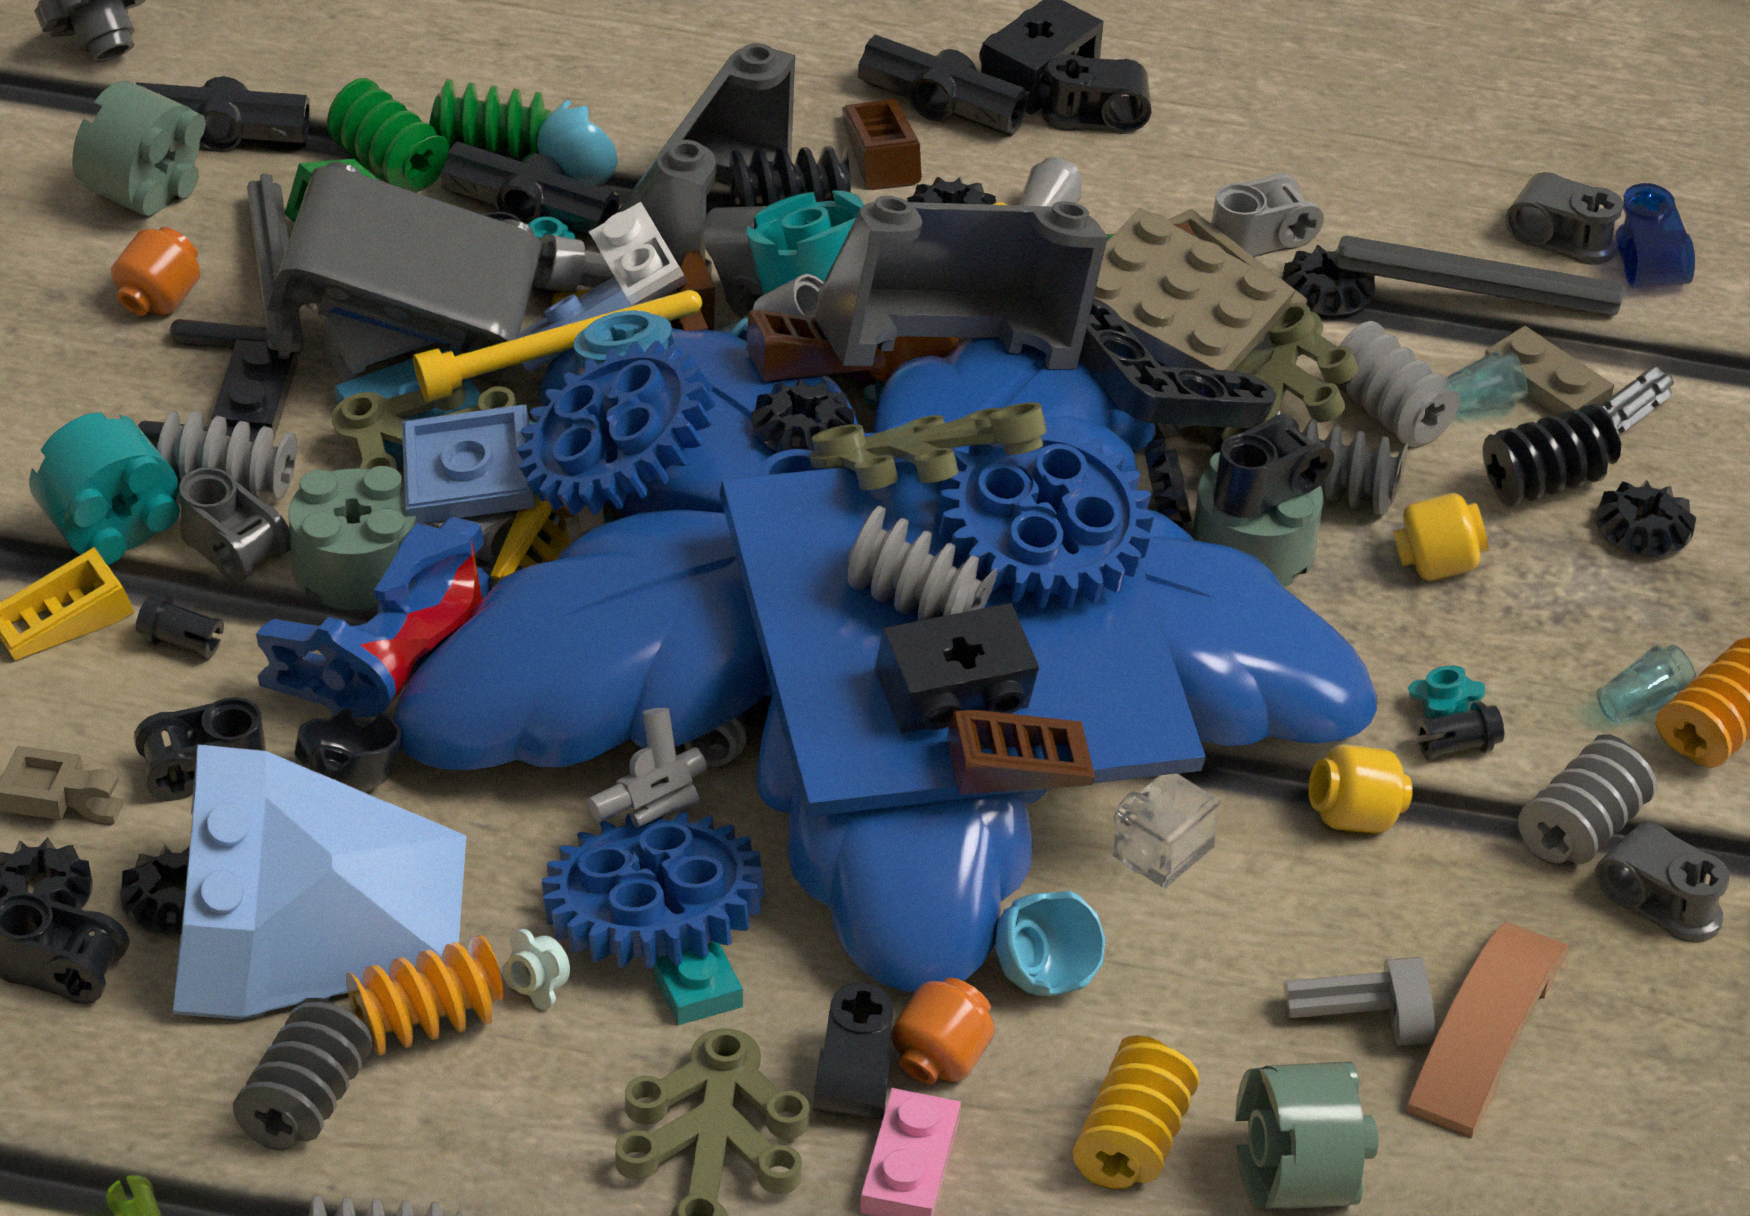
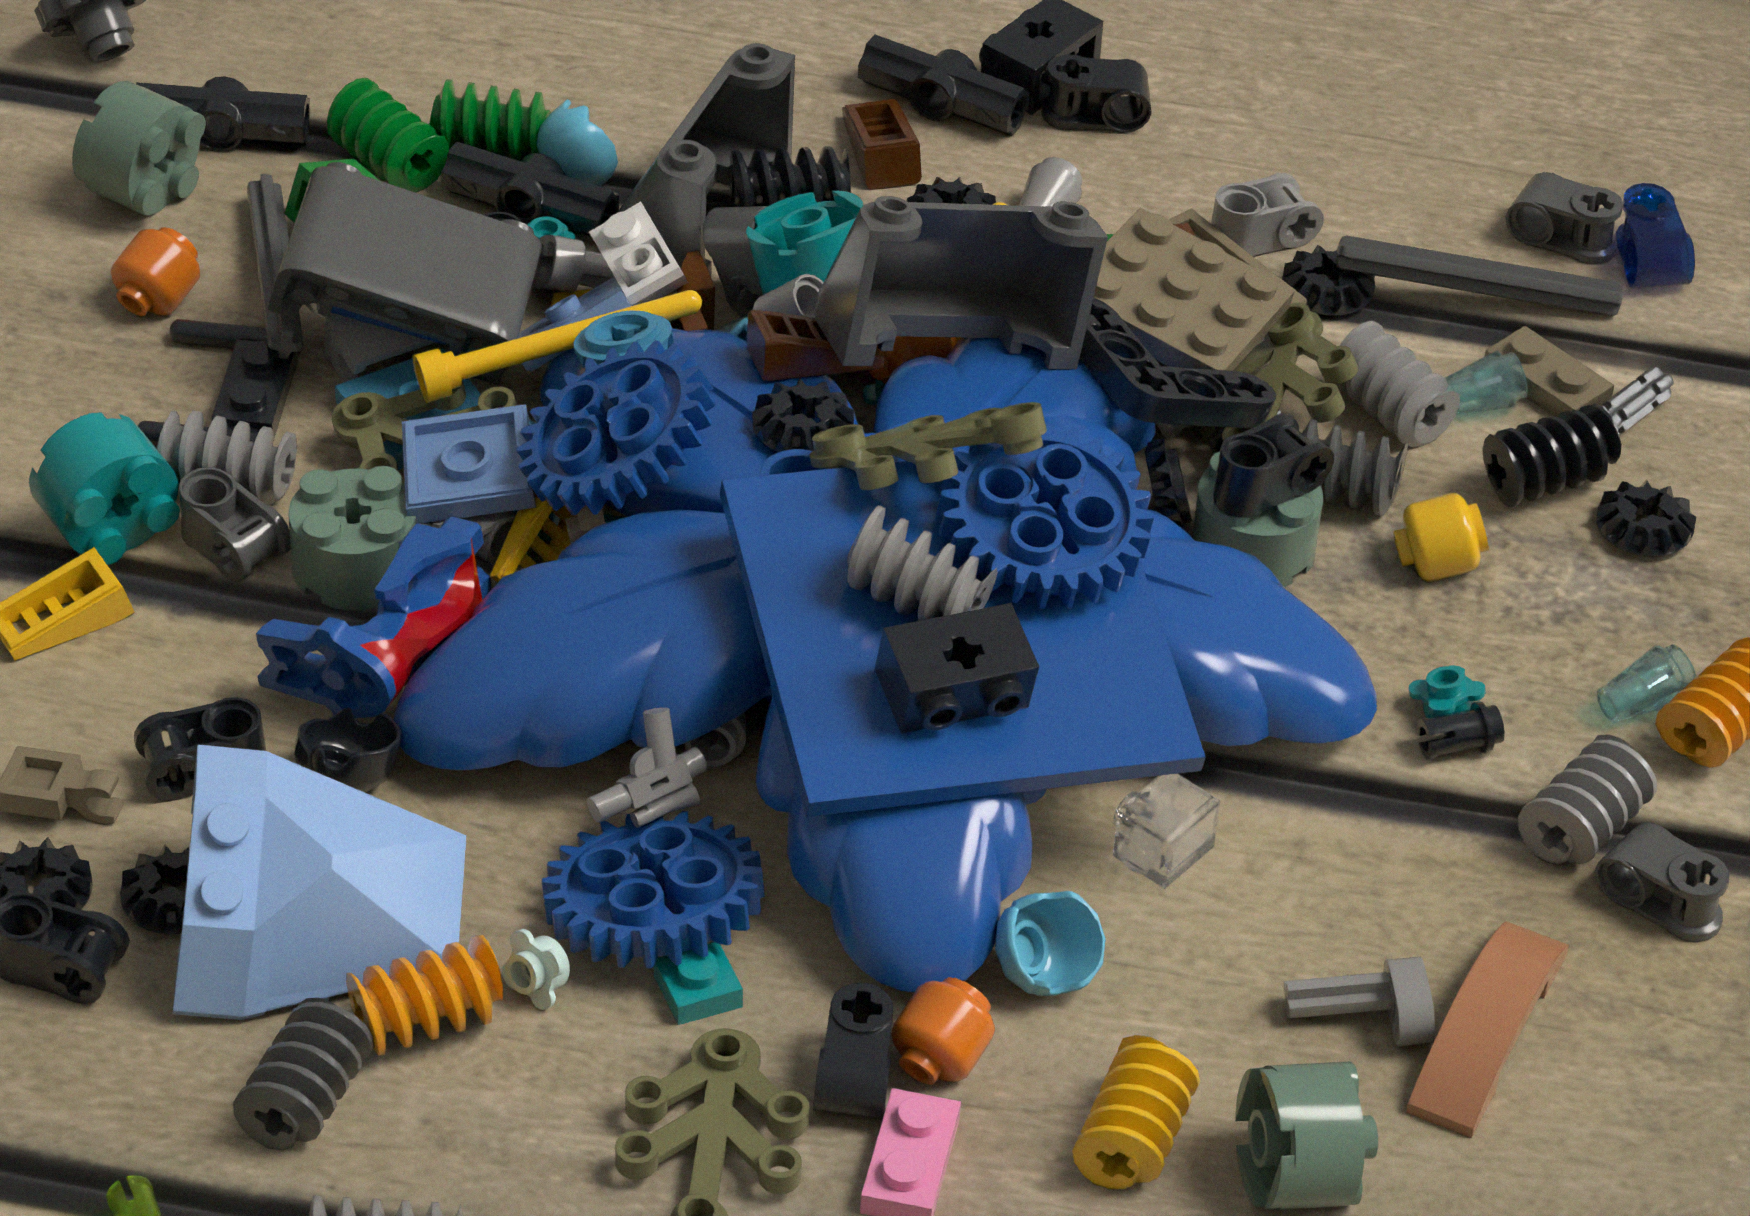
black pin [136,594,224,659] -> none
reddish brown slope [946,710,1095,795] -> none
yellow head [1309,744,1412,834] -> none

